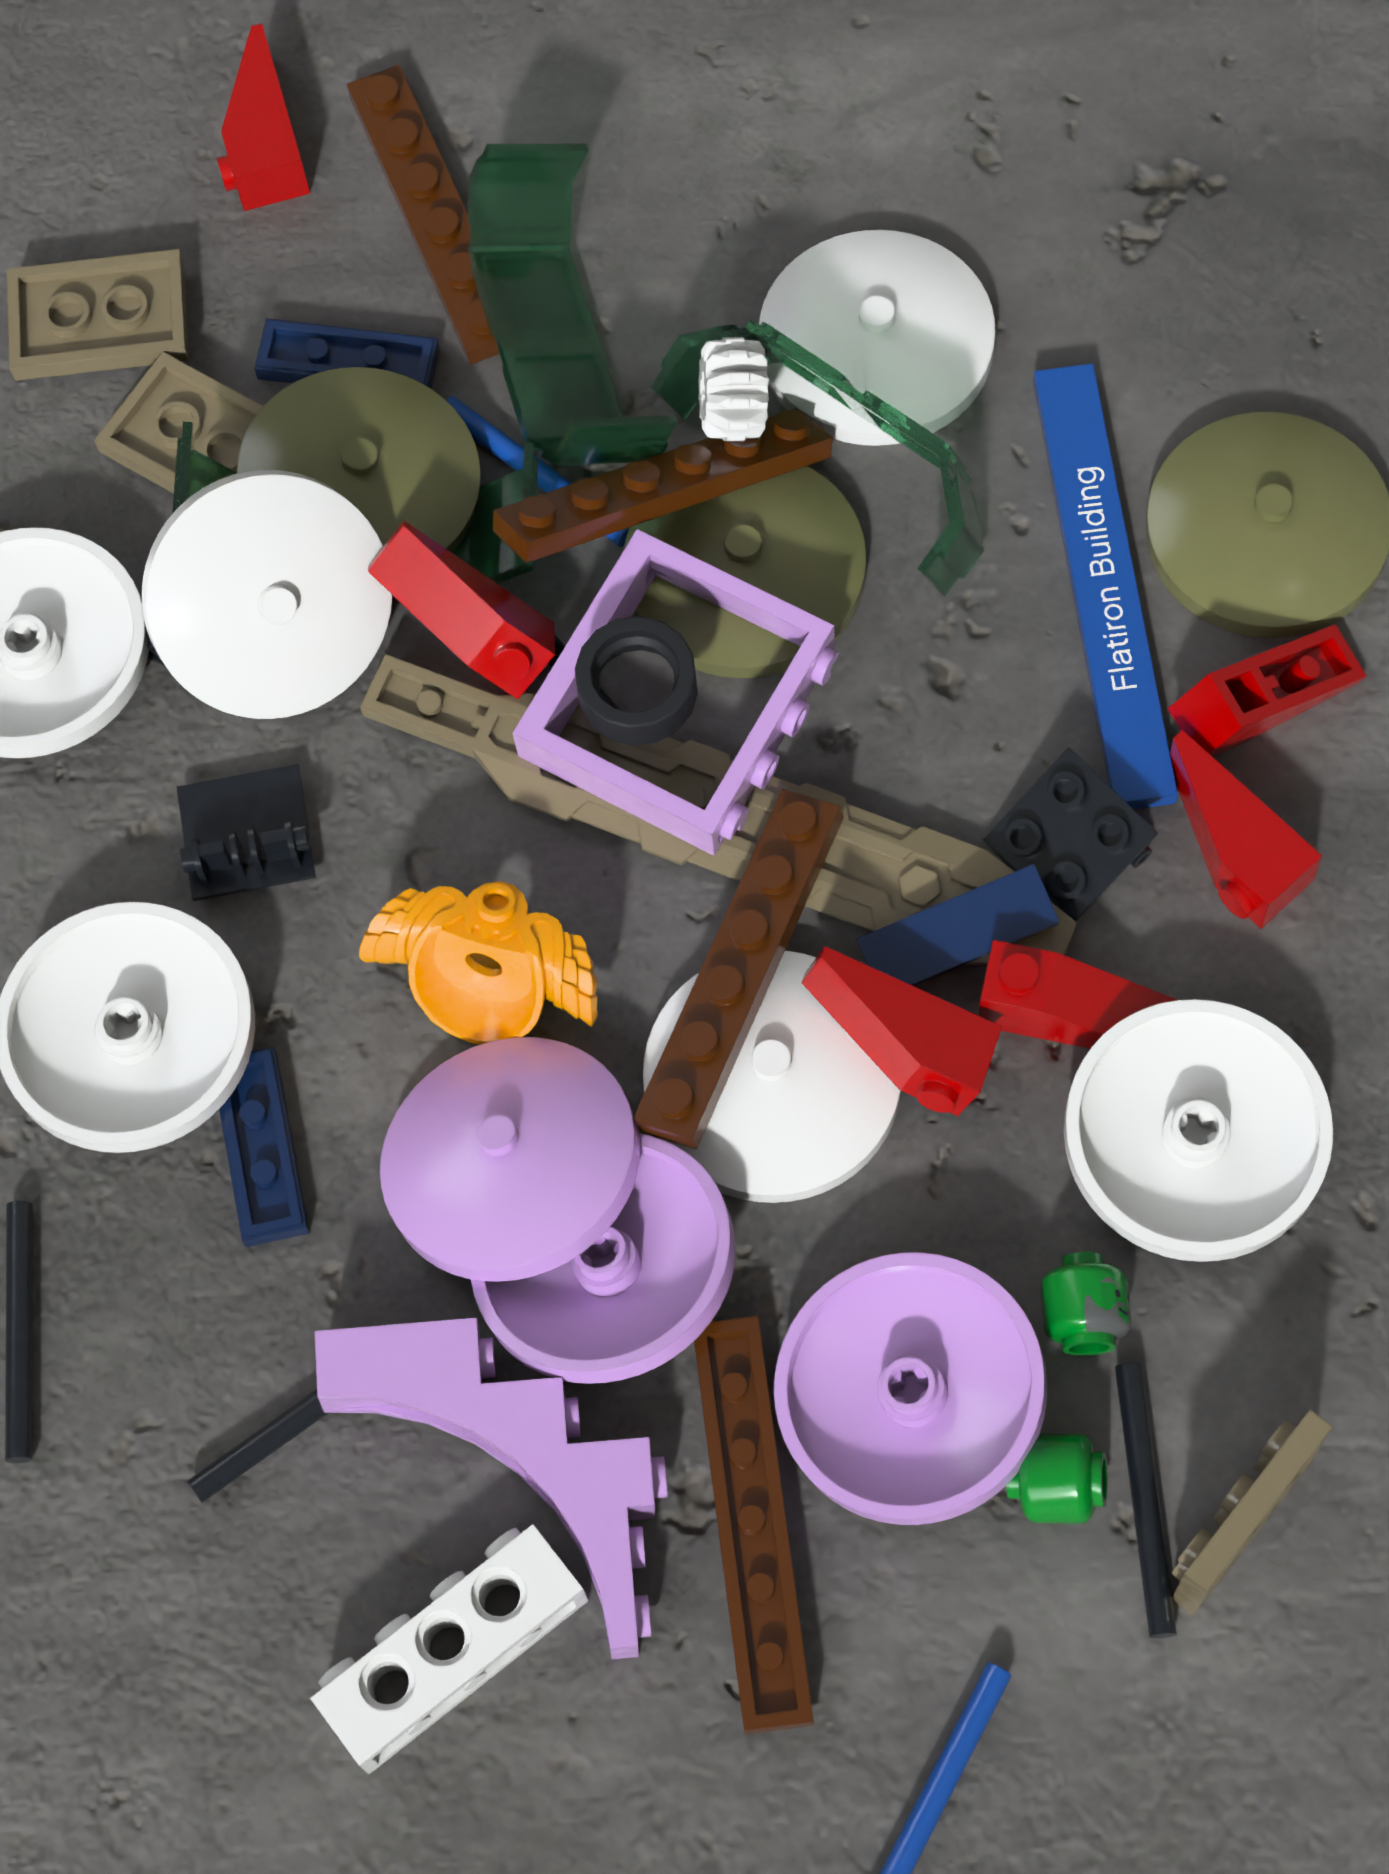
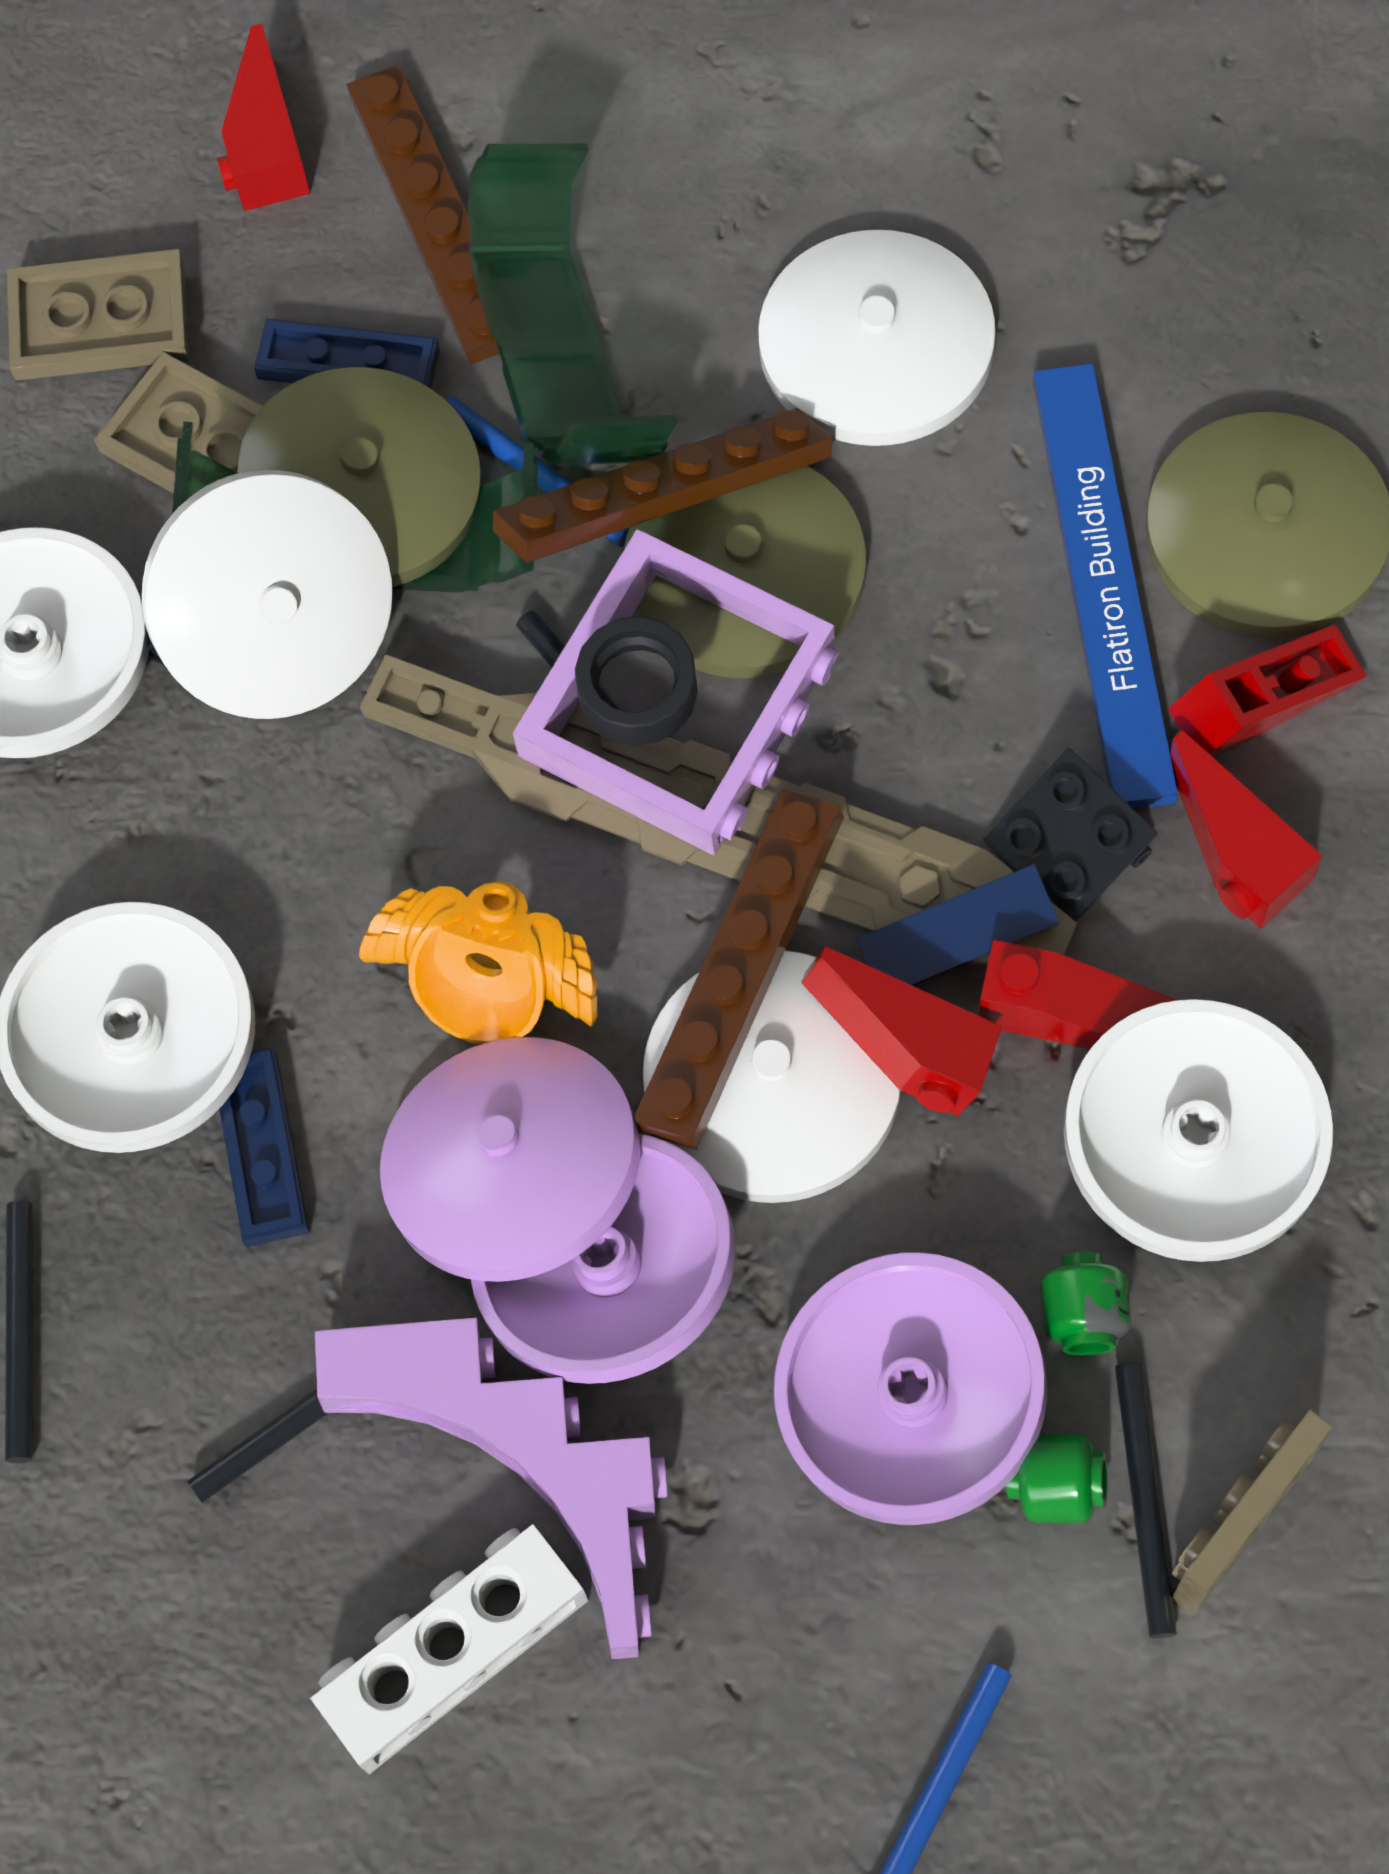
black hinge [177,764,316,901] -> none
slope [368,520,555,699] -> none
clear green windscreen [650,319,984,596] -> none
reddish brown plate [694,1316,814,1735] -> none
white gear [698,337,769,441] -> none

